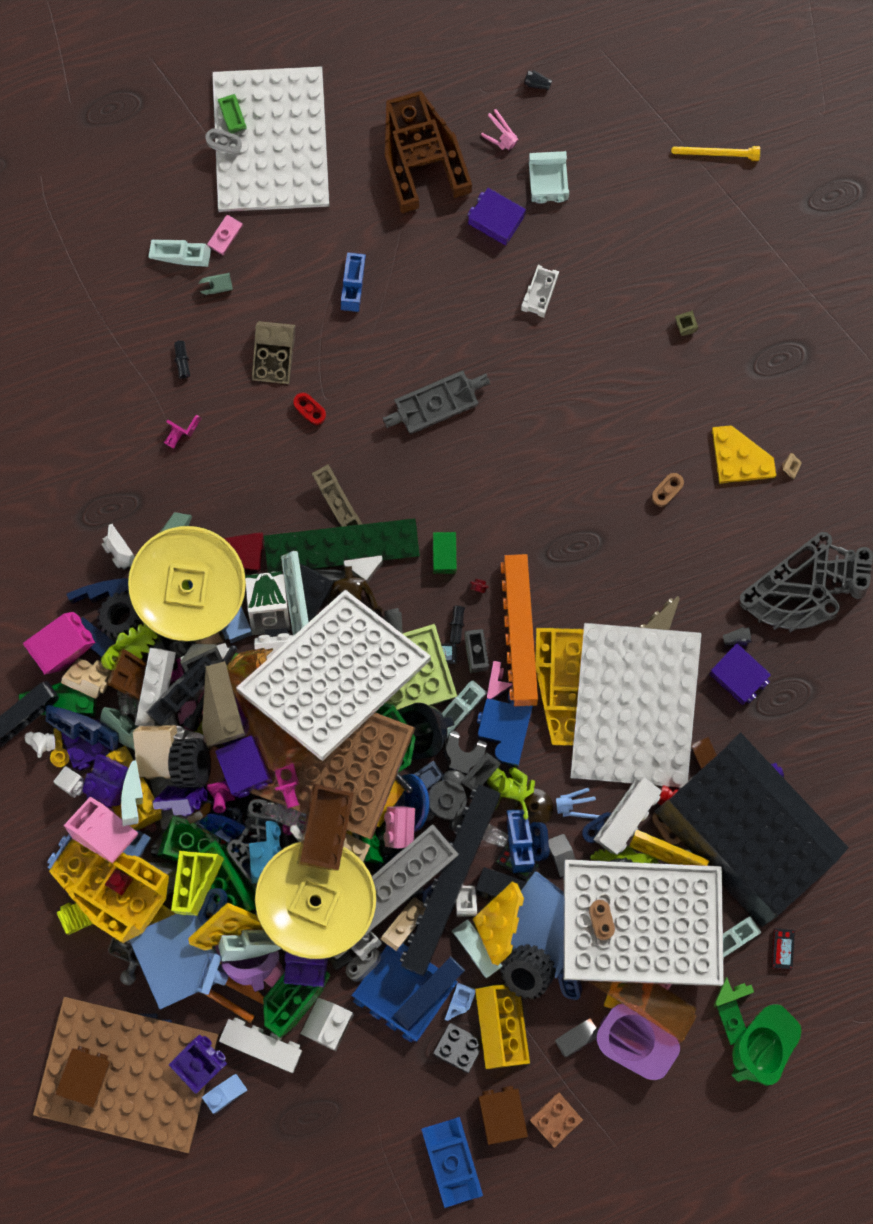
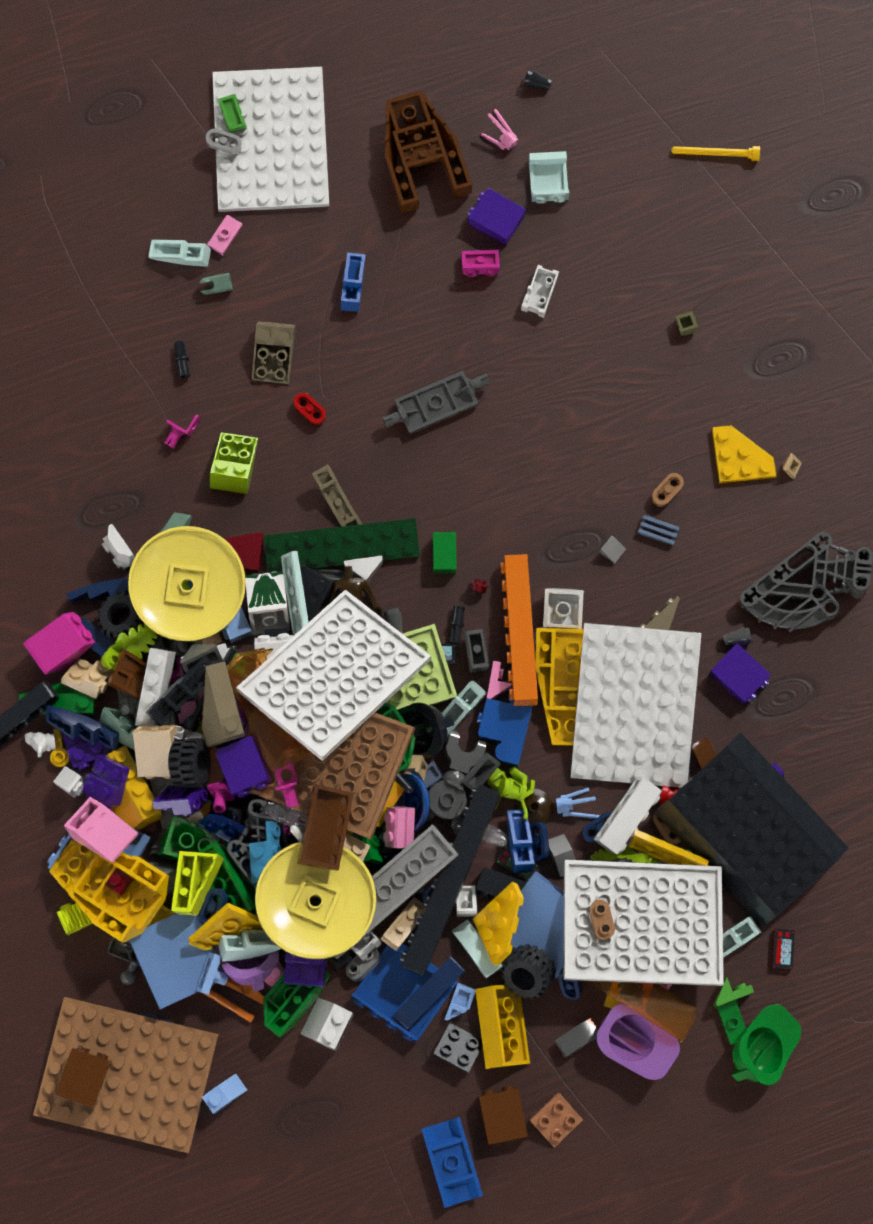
light aqua slope [121,760,143,826] -> none
dark purple plate [169,1035,227,1094] -> none
white brick [219,1018,303,1073] -> none
none -> lime slope [210,432,258,494]
none -> tan brick [399,755,428,782]
none -> dark pink bracket [462,250,500,277]
none -> white slope [543,588,584,629]
none -> light grey slope [600,536,626,564]
none -> sand blue tile [637,515,680,546]

